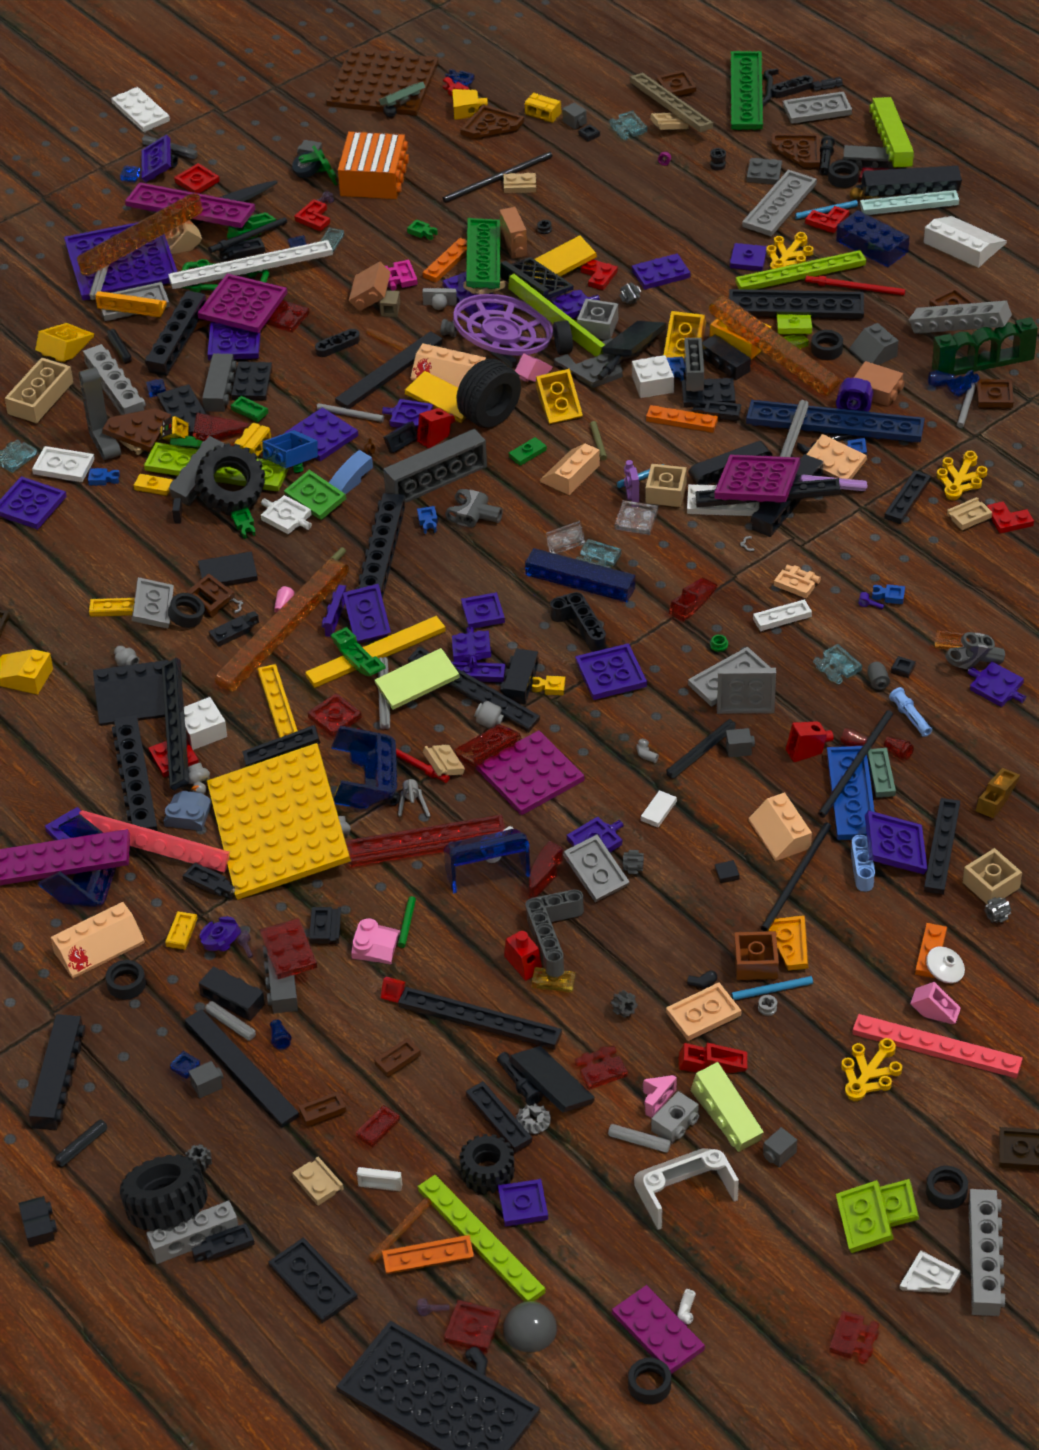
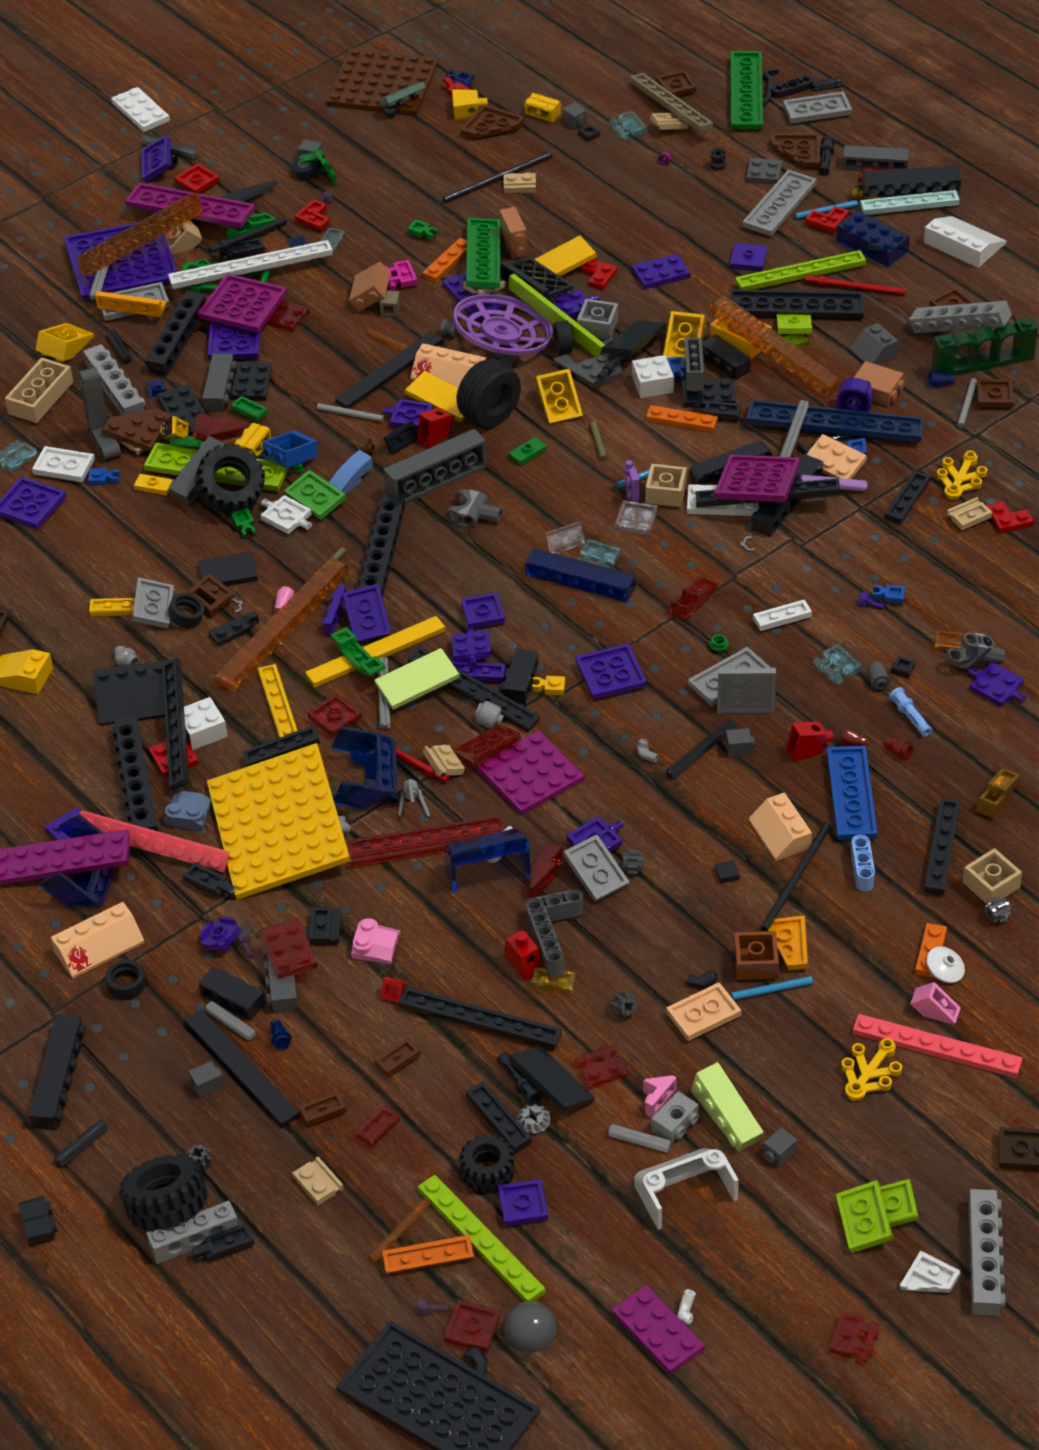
clear blue plate [120,166,140,182] -> none
yellow plate [165,911,198,950] -> none
clear blue plate [170,1051,200,1079] -> none
black tile [172,498,183,524] -> none
light grey animal [188,763,210,794] -> none
black tile [268,1237,358,1324] -> none
dark purple plate [285,407,359,461] -> none
black beam [315,329,360,357] -> none
orange brick [338,132,409,199] -> none
white tile [357,1167,402,1191] -> none
green bar [398,896,416,948] -> none
blue plate [417,506,438,534] -> none
light grey tile [423,288,457,310] -> none
bright pink slope [515,353,552,382] -> none
black bush [537,220,552,234] -> none
light nougat slope [540,443,600,495] -> none
black beam [550,592,606,652] -> none
dark grey gear [619,282,641,305] -> none
black tyre [628,1358,671,1404] -> none
white tile [641,790,677,828] -> none
red slope [679,1043,747,1073] -> none
light grey bush [758,995,777,1016] -> none
yellow plant [766,232,813,269] -> none
light nougat plate [774,565,821,598] -> none
black tyre [811,330,843,360] -> none
black piece [818,710,893,818] -> none
black tyre [828,160,859,188] -> none
dark purple plate [865,810,927,874] -> none
sand green plate [867,748,896,798] -> none
lime brick [870,97,914,167] -> none
black tyre [926,1166,968,1209] -> none
clear blue plate [947,370,980,396] -> none

